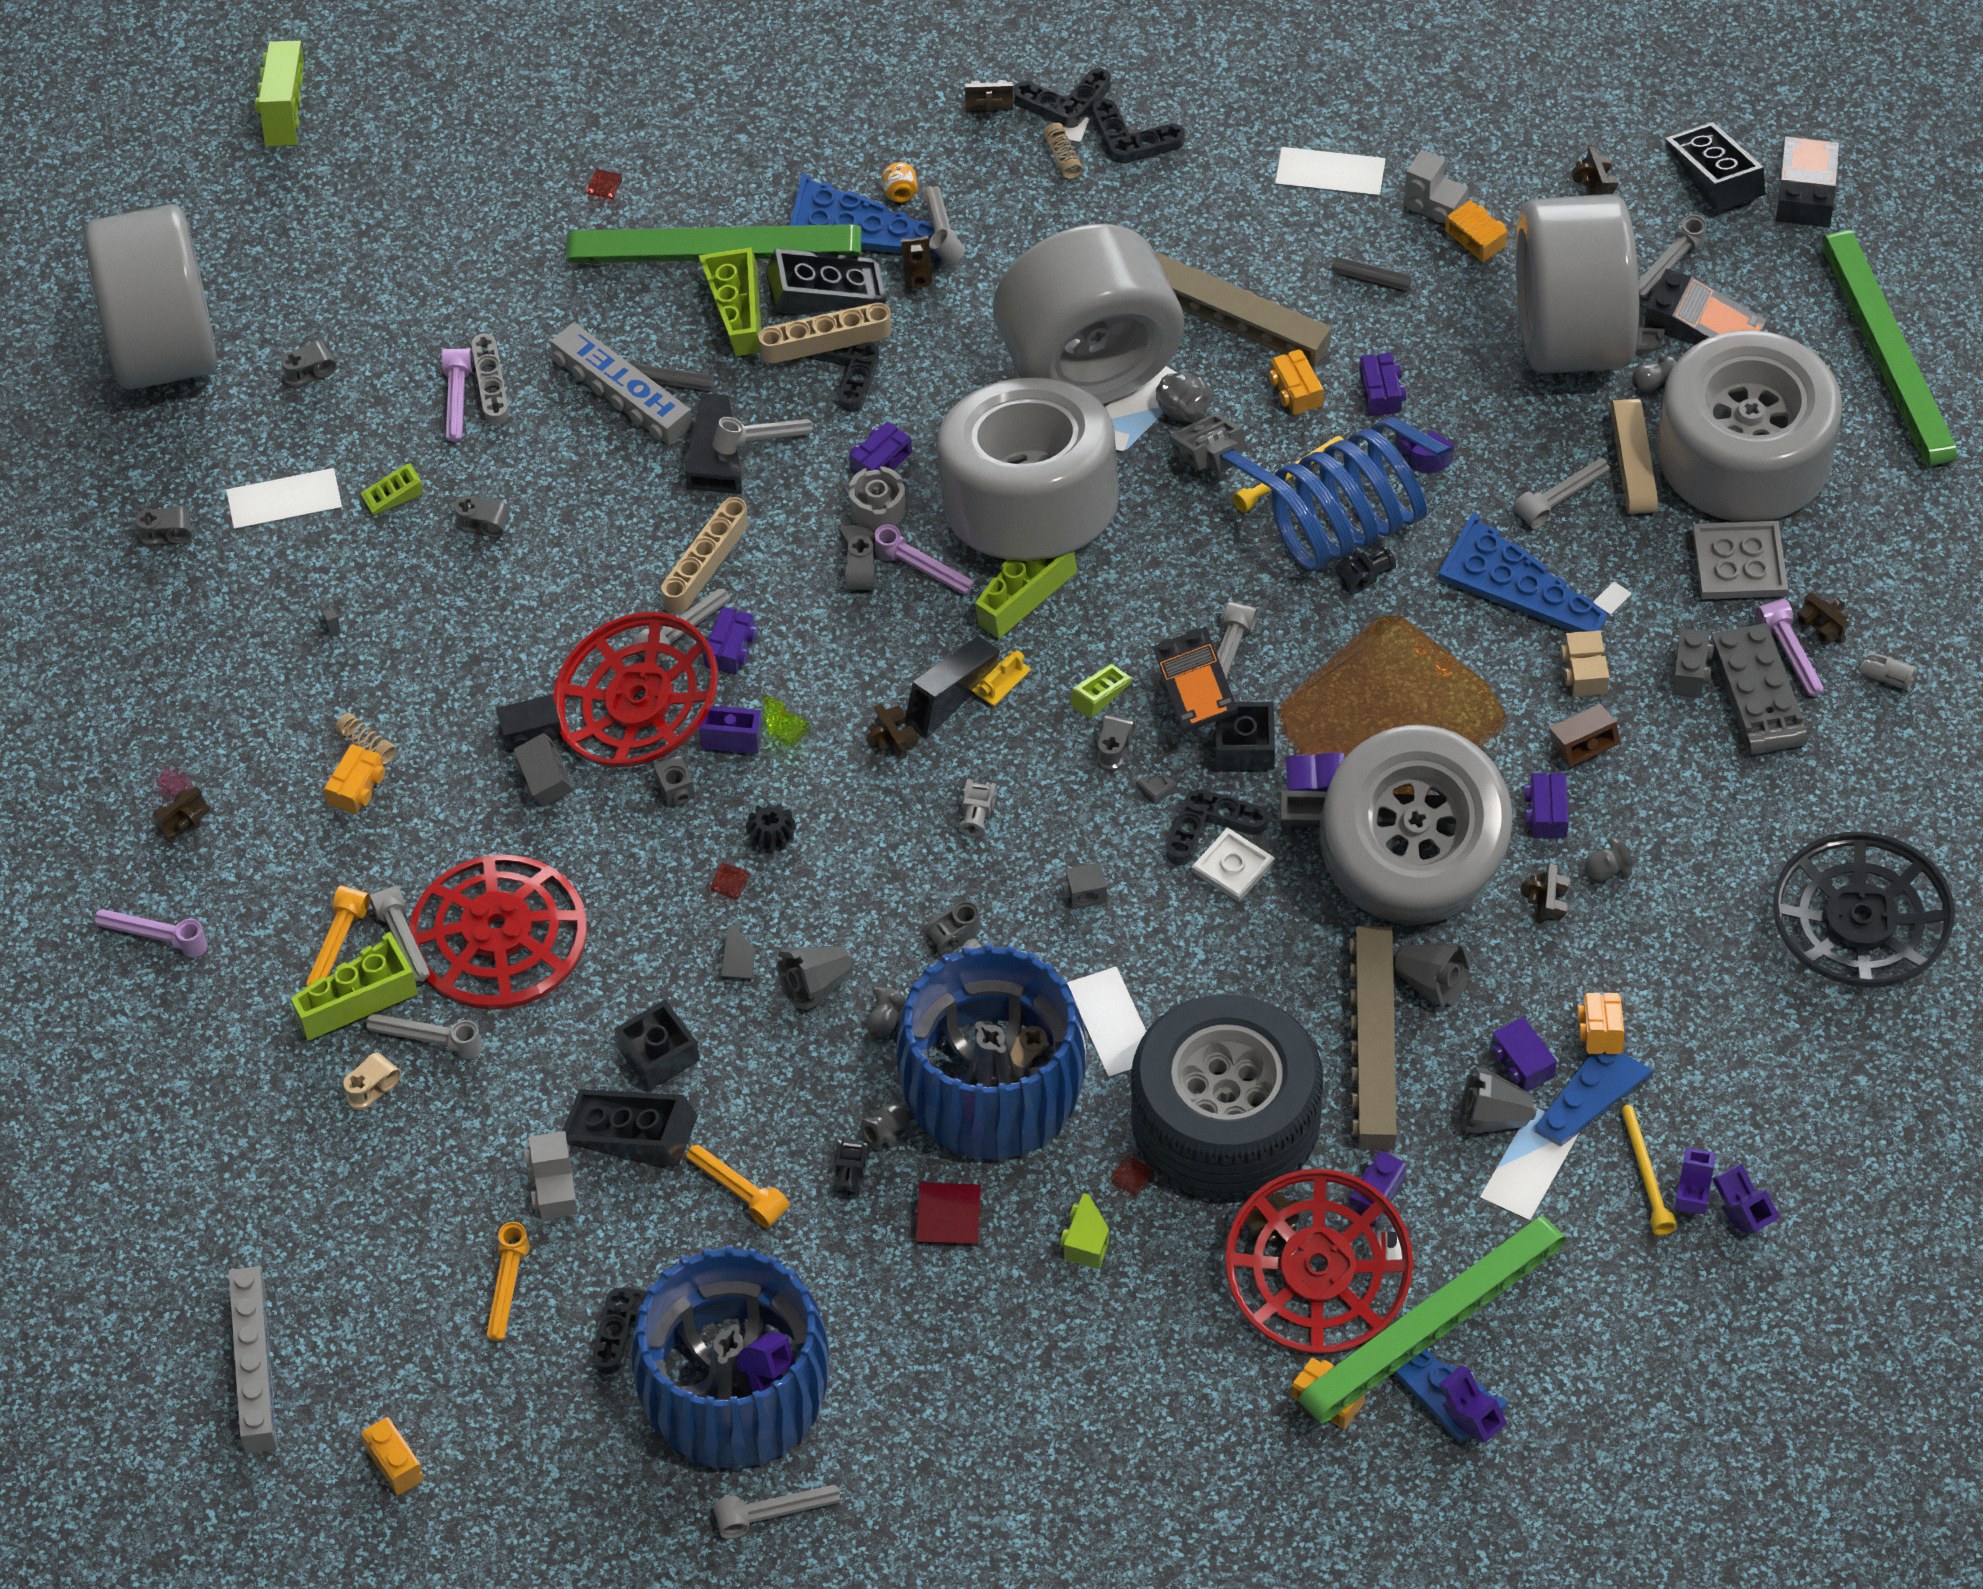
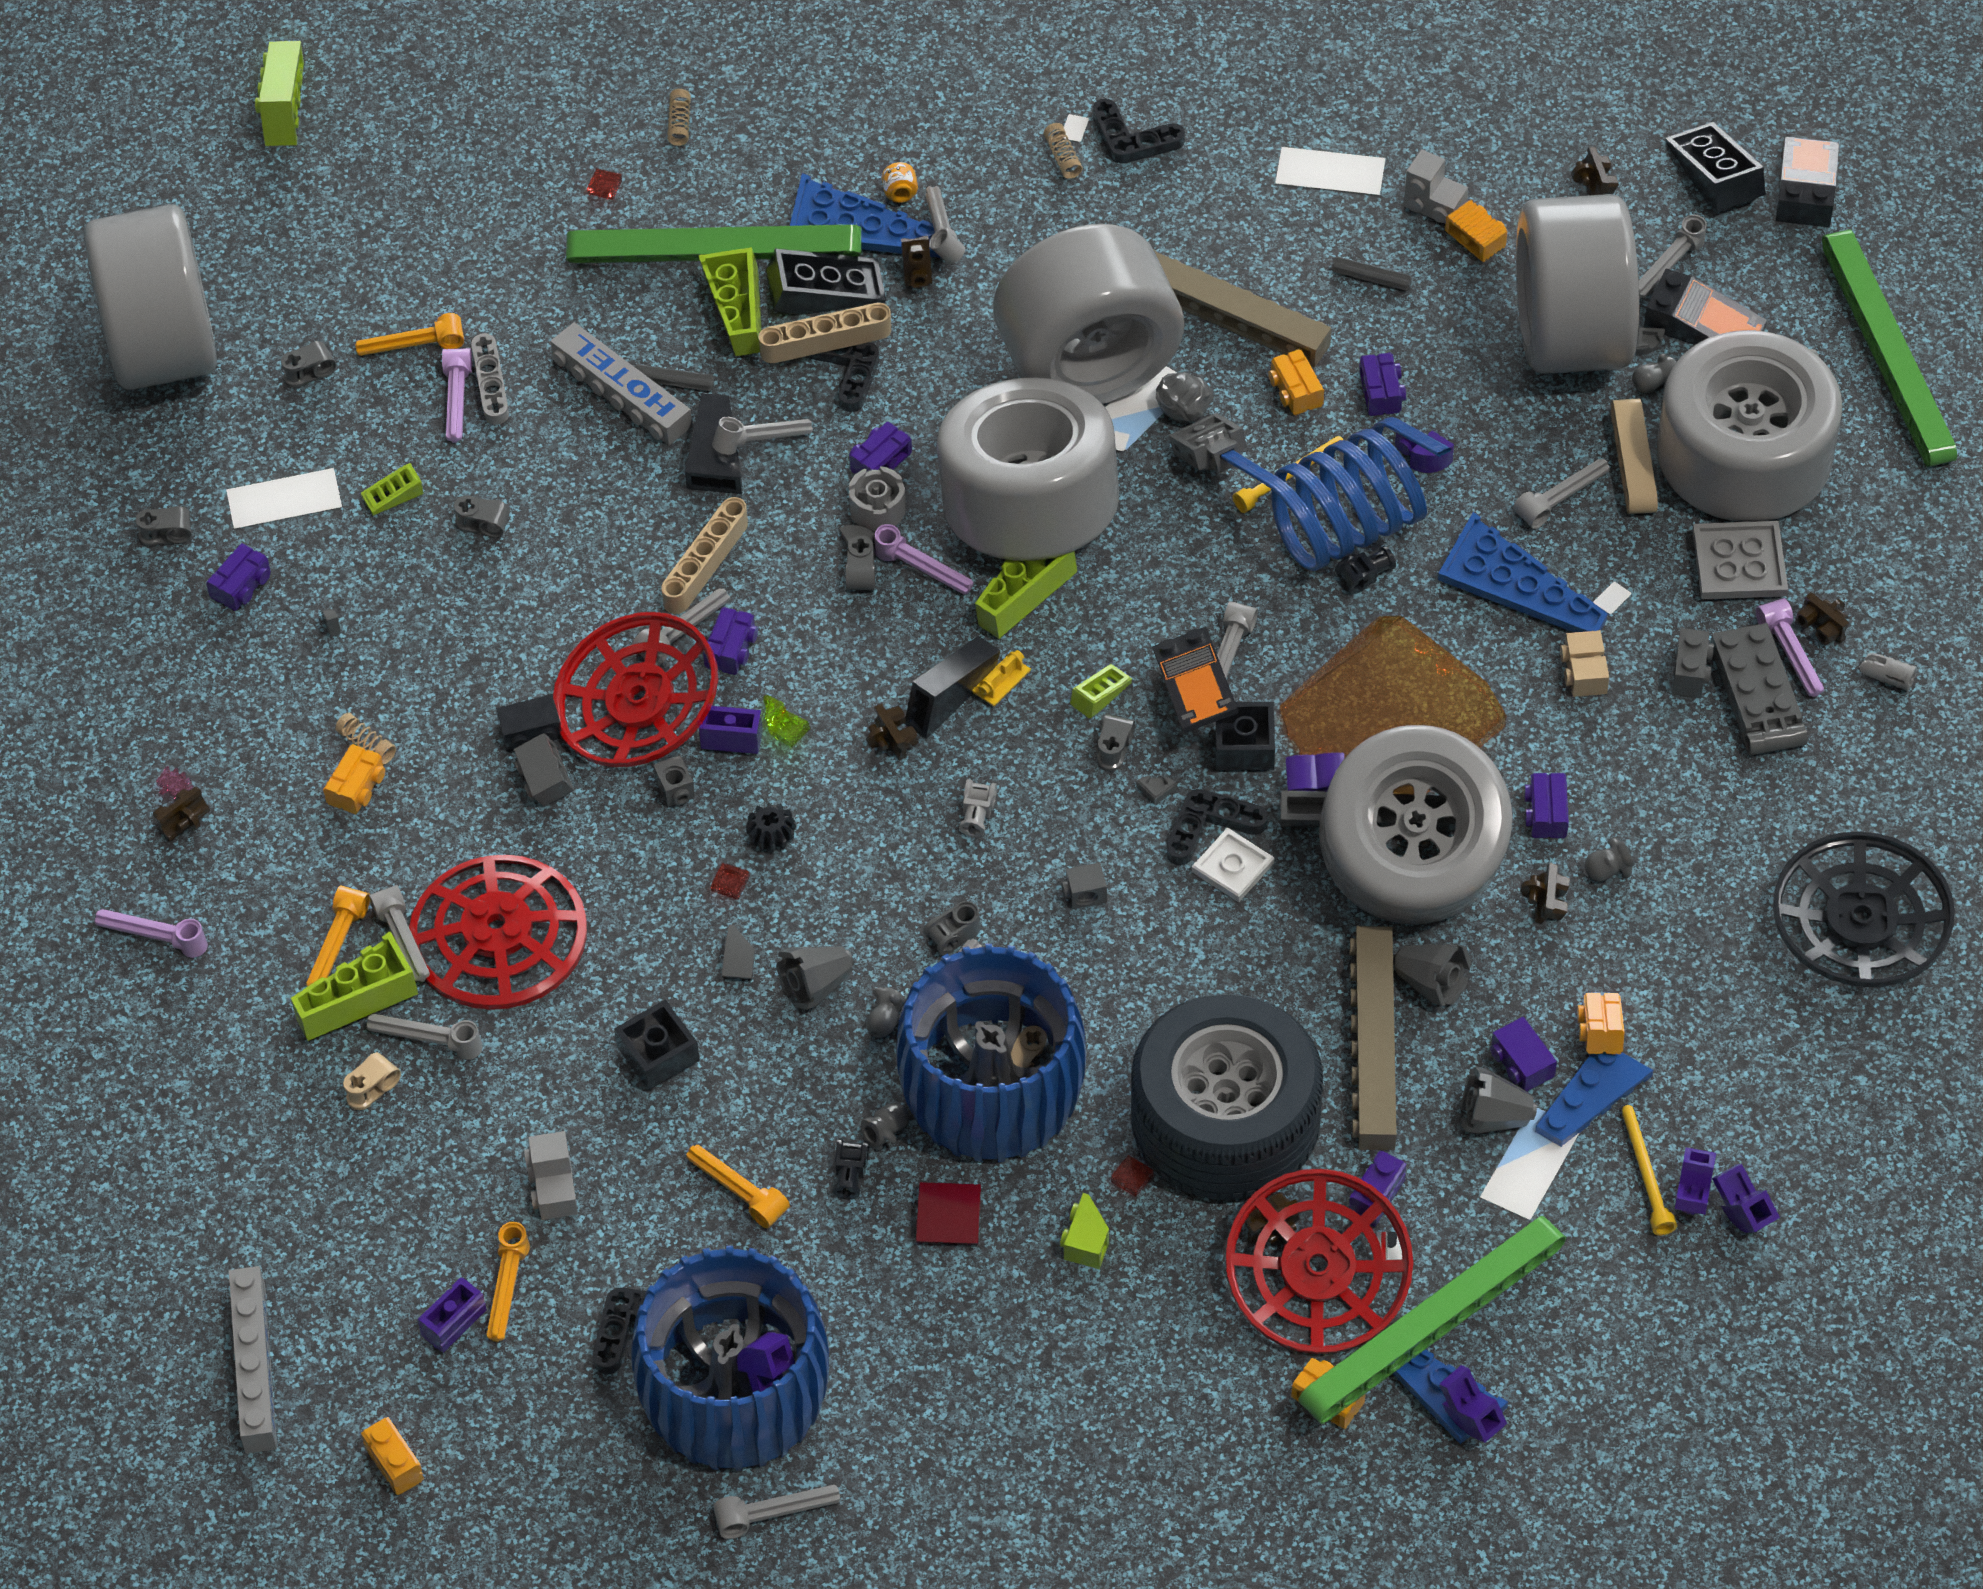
black slope [563,1089,698,1166] -> none
dark brown hips [965,80,1014,114] -> none
black beam [1014,68,1111,127] -> none
white sticker [1067,966,1146,1077] -> none
reddish brown brick [1549,704,1621,767] -> none
none -> dark purple brick [206,543,271,611]
none -> light orange axle [355,313,464,356]
none -> dark purple brick [417,1277,487,1353]
none -> tan piece [667,89,691,146]

